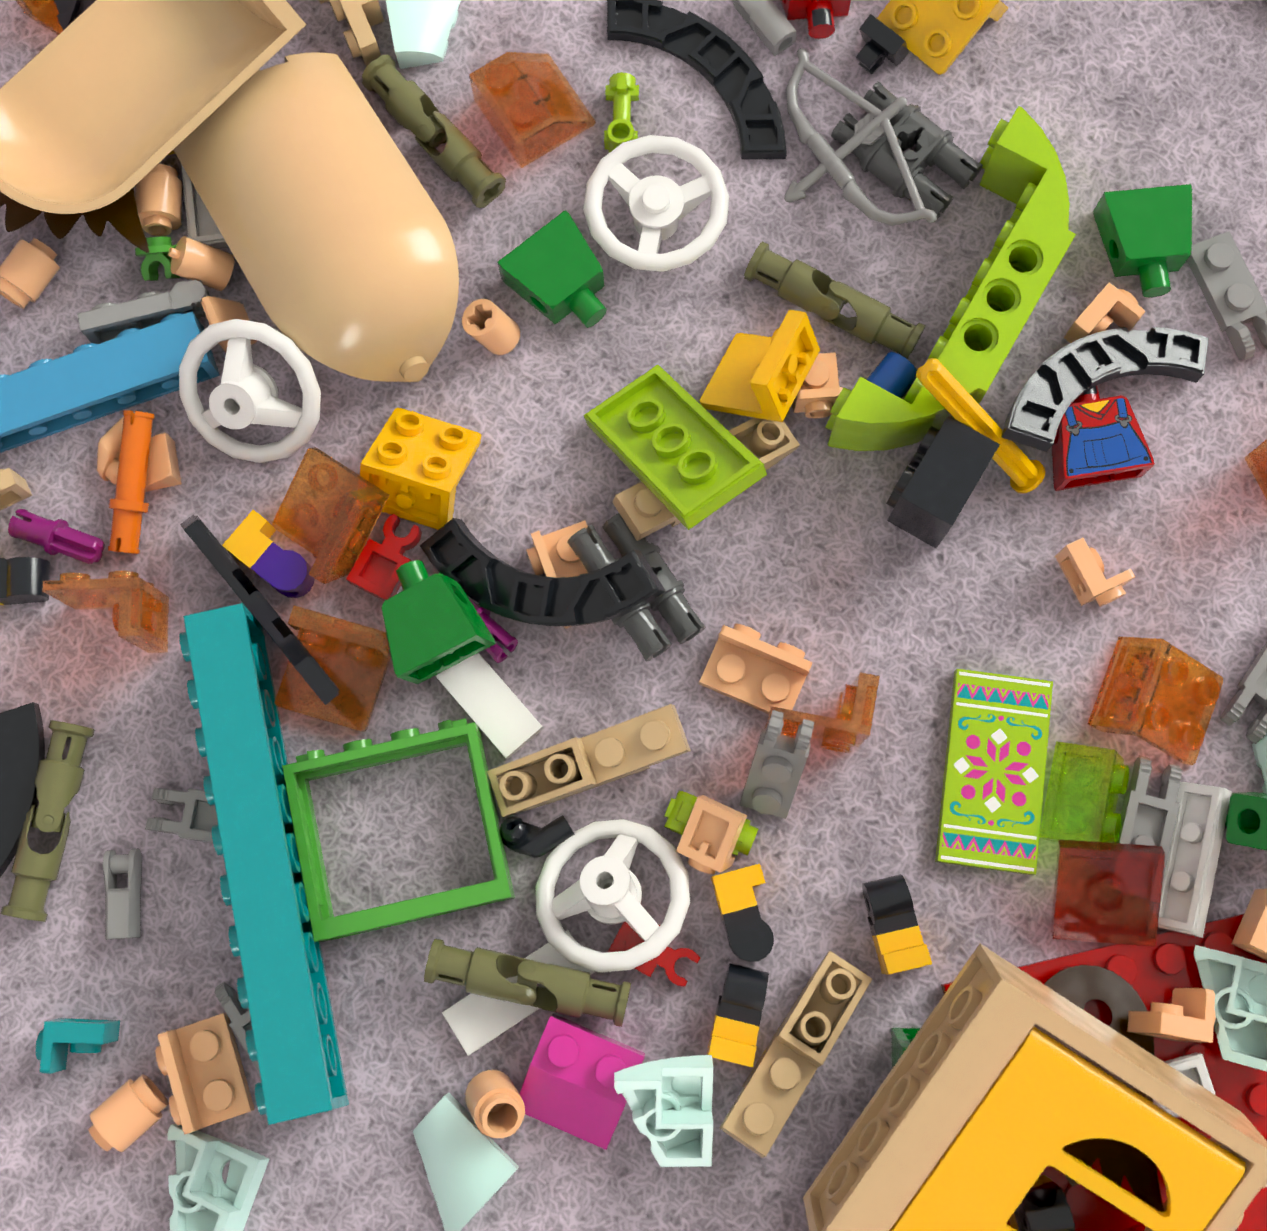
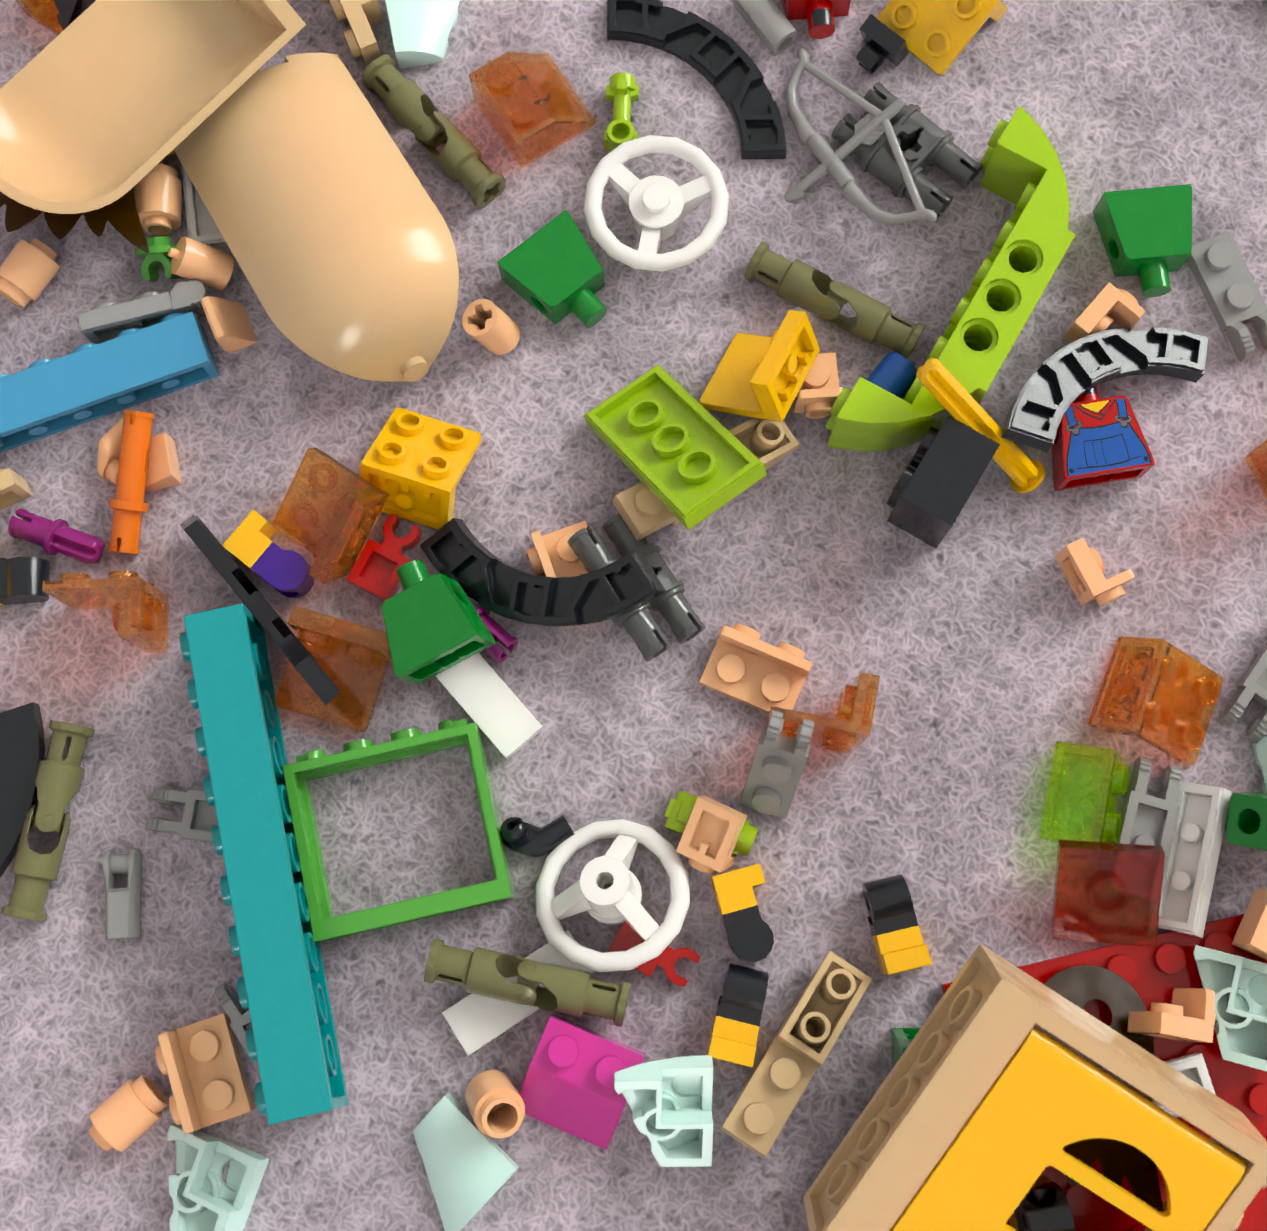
teal bracket [35,1018,120,1074] -> none
white piece [179,319,321,463] -> none
tan slope [487,704,691,817] -> none
lime tile [935,669,1053,875] -> none

